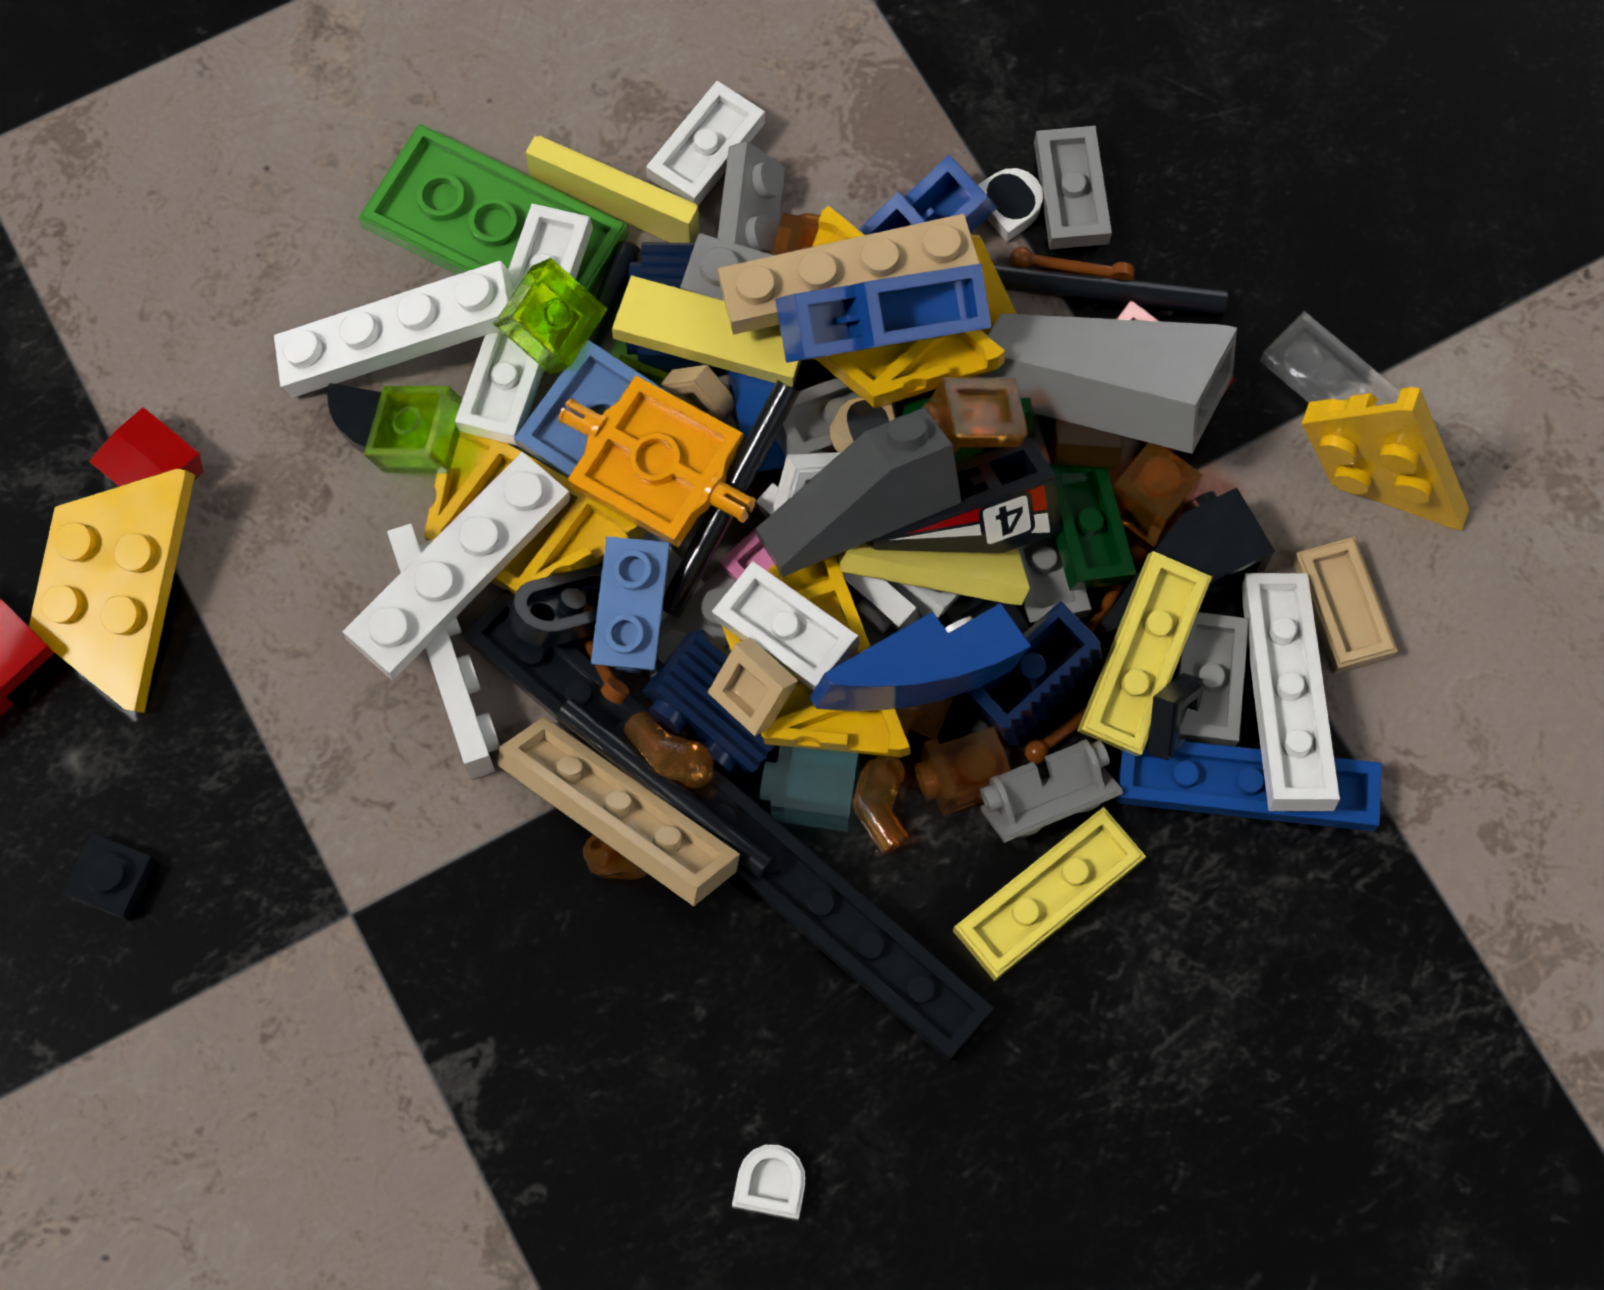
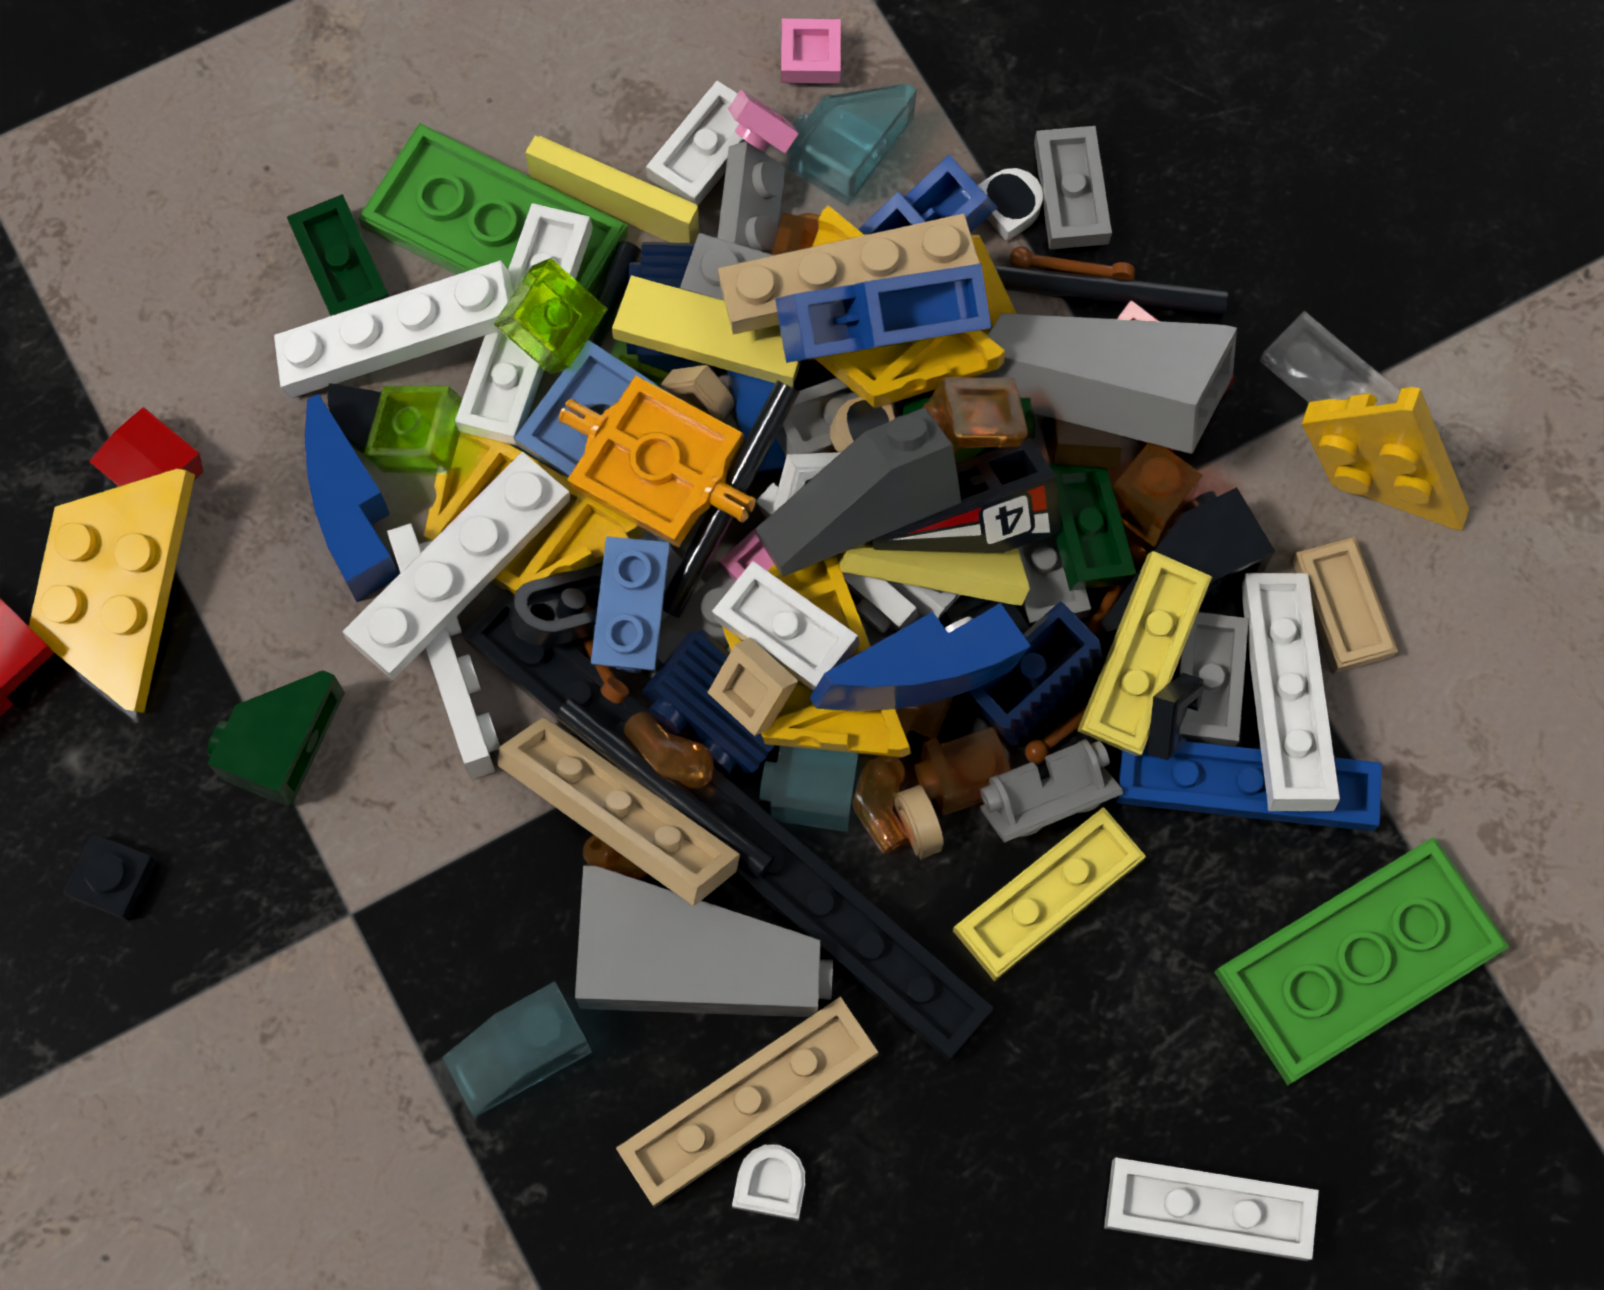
none -> dark green slope [207,670,345,808]
none -> dark green plate [287,194,389,316]
none -> blue slope [305,394,399,602]
none -> clear light blue slope [442,981,592,1118]
none -> light grey slope [575,866,833,1017]
none -> tan plate [616,997,878,1208]
none -> bright pink plate [728,89,799,153]
none -> bright pink plate [781,18,841,83]
none -> clear light blue slope [789,83,917,206]
none -> tan tile [894,785,943,860]
none -> white plate [1104,1158,1319,1261]
none -> bright green tile [1214,837,1509,1085]

